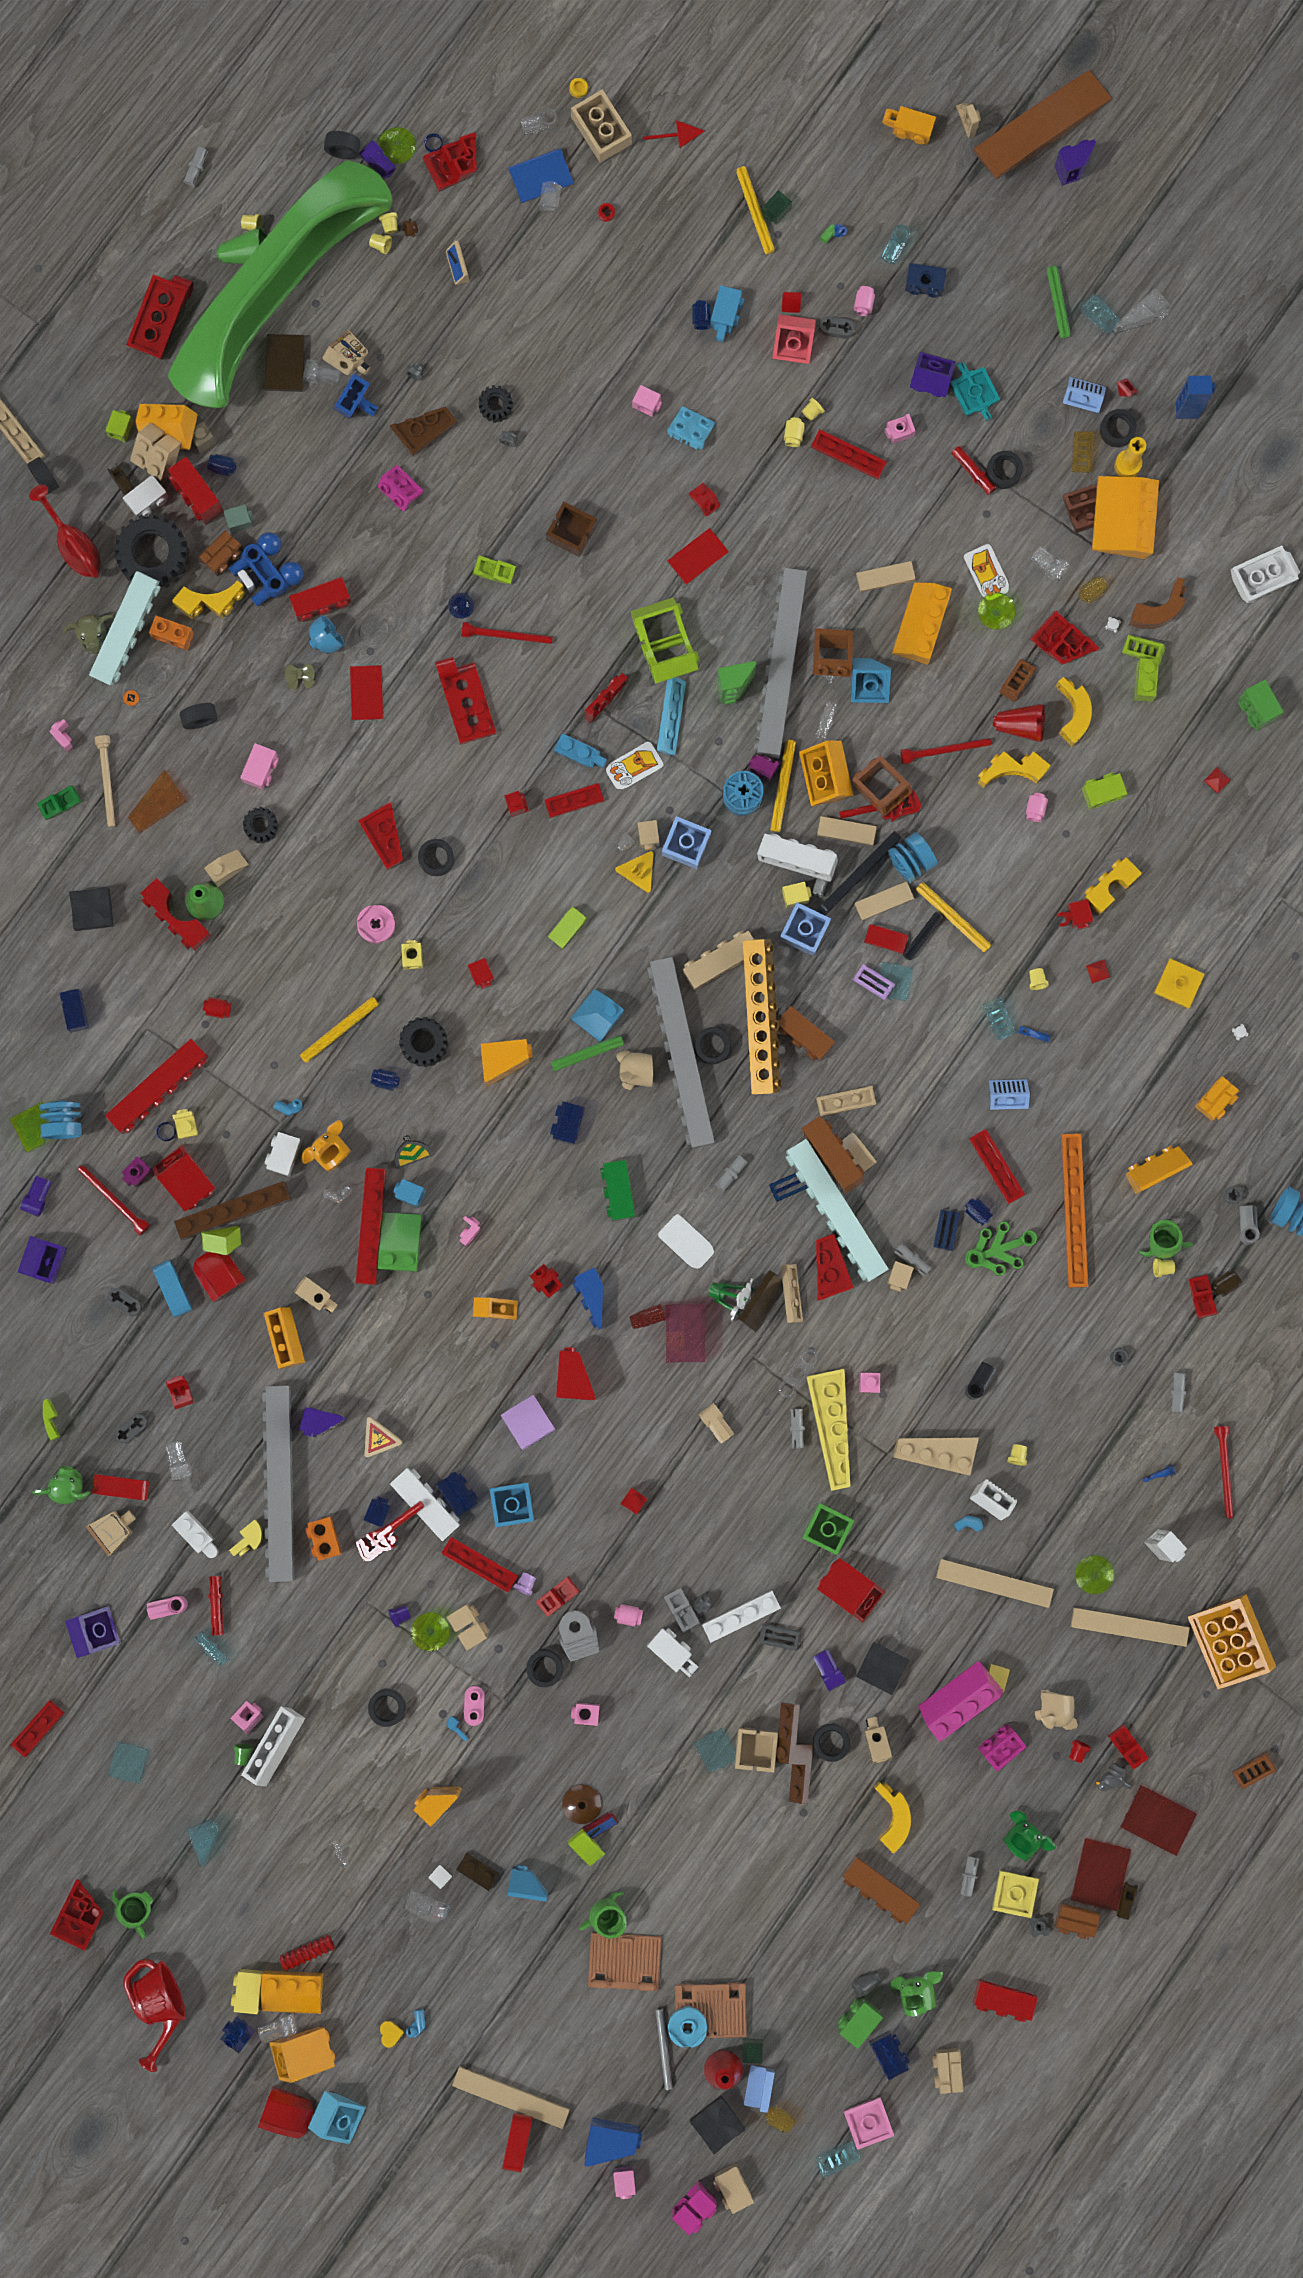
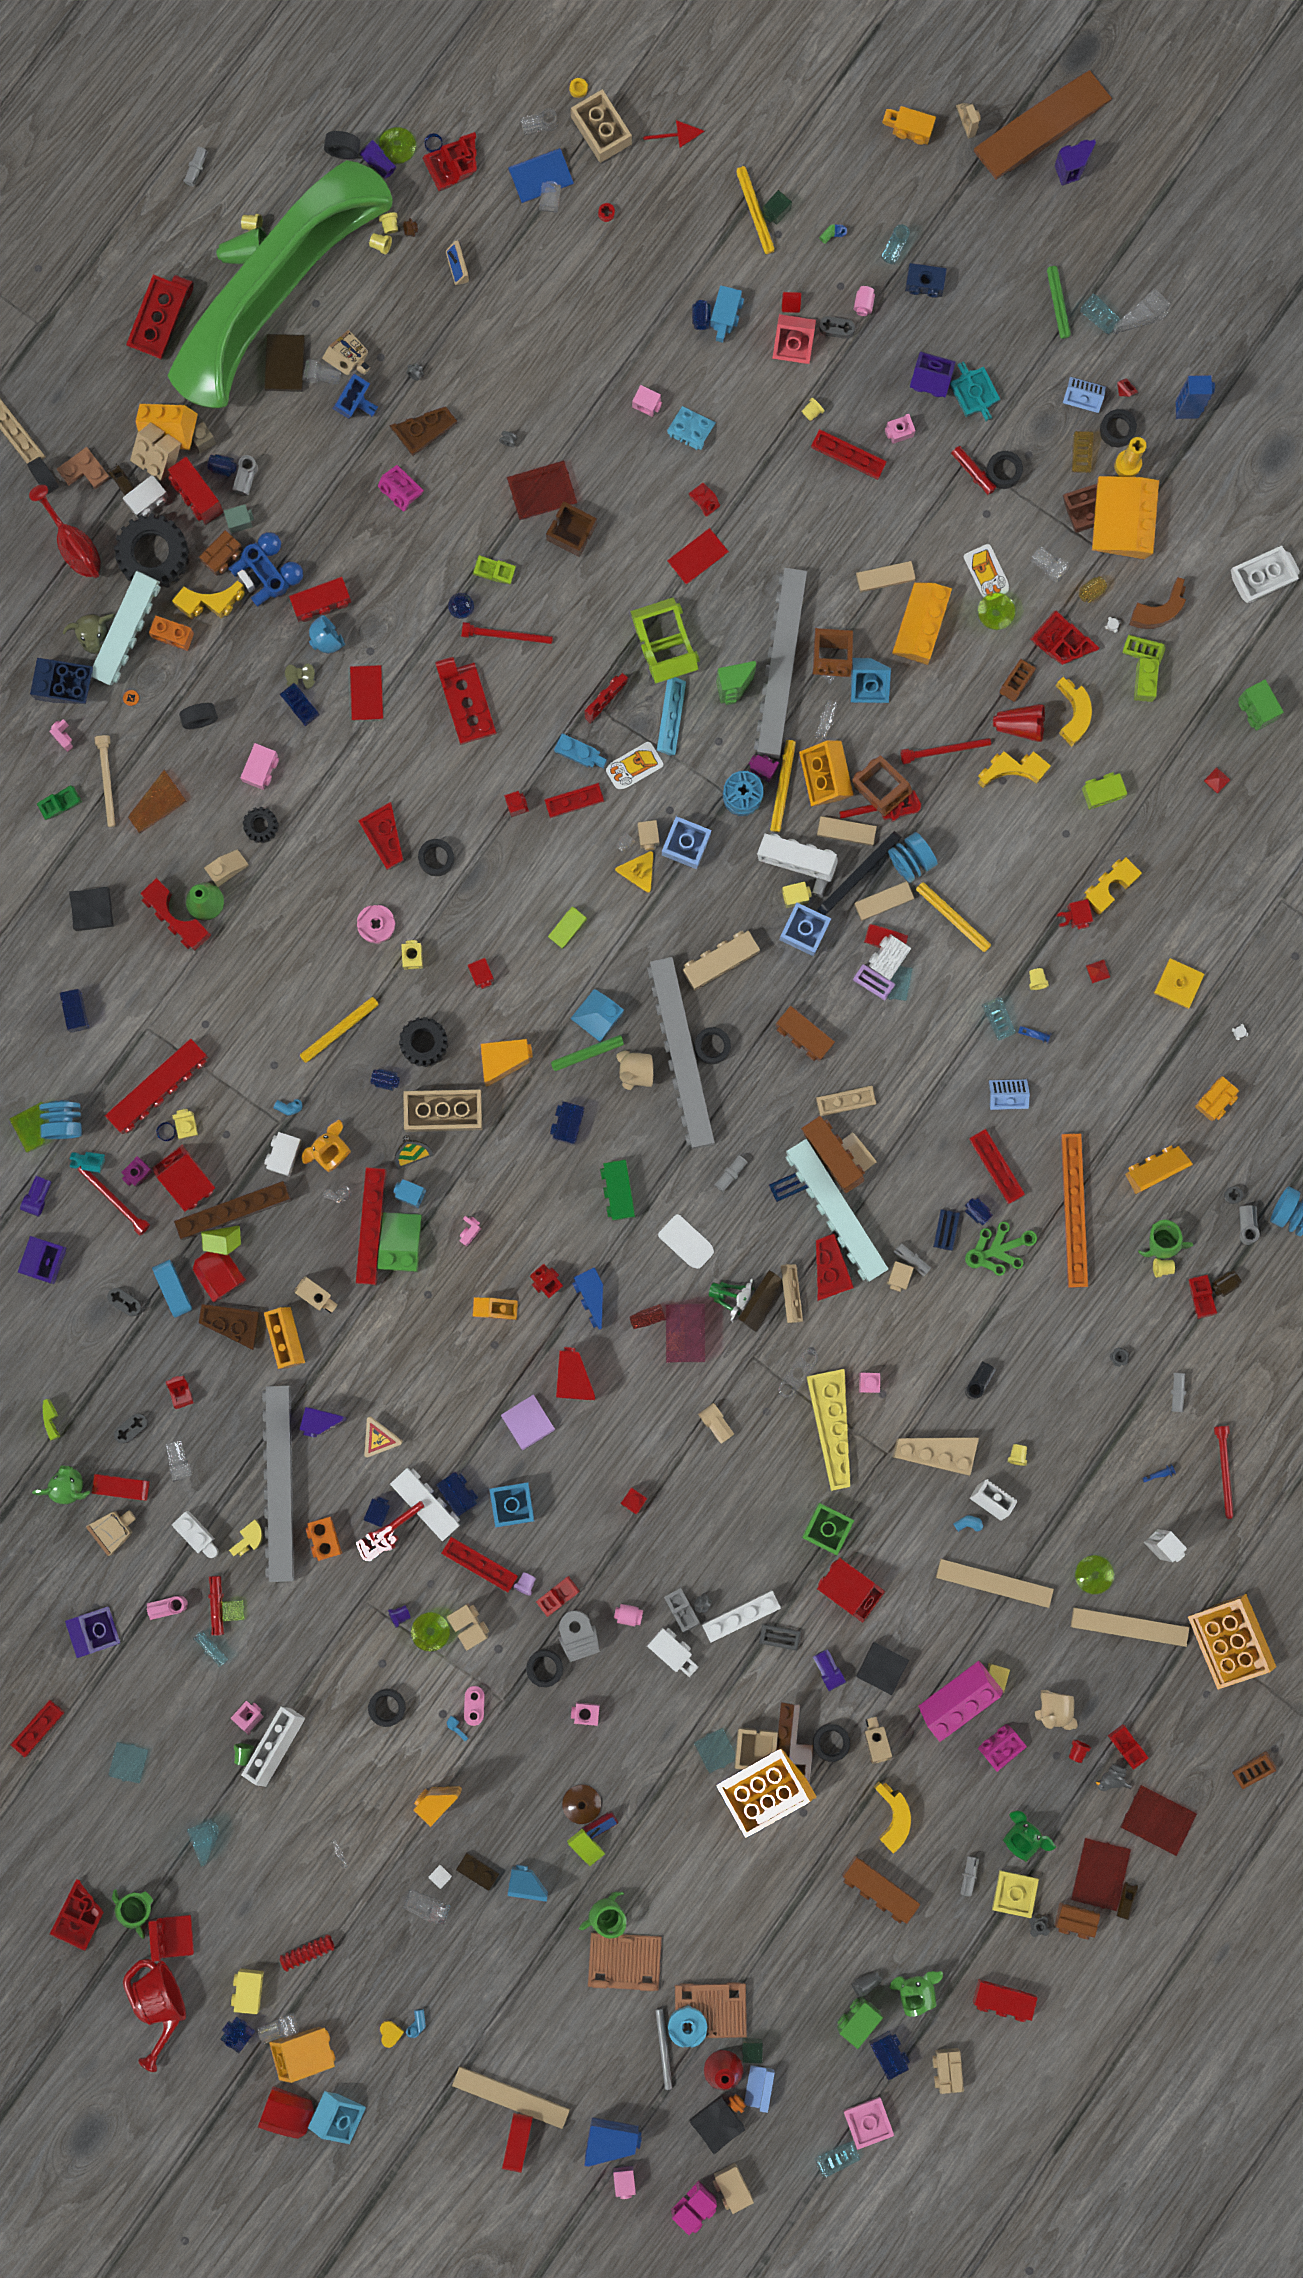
lime brick [105,410,133,442] -> none
red brick [202,997,232,1019] -> none
light orange slope [261,1970,323,2014] -> none
black tyre [478,385,513,423] -> none
brick [743,939,782,1094] -> none
clear yellow brick [765,2105,795,2134] -> none
light yellow brick [784,417,805,447] -> none
light grey pin [789,1409,805,1449] -> none
black axle [903,912,943,961] -> none
bright pink brick [1025,793,1048,822] -> none
none -> dark blue slope [30,658,93,704]
none -> nougat plate [57,447,110,489]
none -> teal plate [70,1152,105,1173]
none -> red bracket [148,1915,194,1962]
none -> reddish brown wing [199,1304,260,1350]
none -> clear neon green slope [222,1600,244,1621]
none -> light grey piece [232,455,258,496]
none -> clear blue slope [280,683,320,726]
none -> tan brick [403,1090,482,1132]
none -> clear red piece [507,460,577,520]
none -> light orange slope [716,1749,817,1837]
none -> orange plate [729,2094,747,2113]
none -> white brick [869,934,911,980]

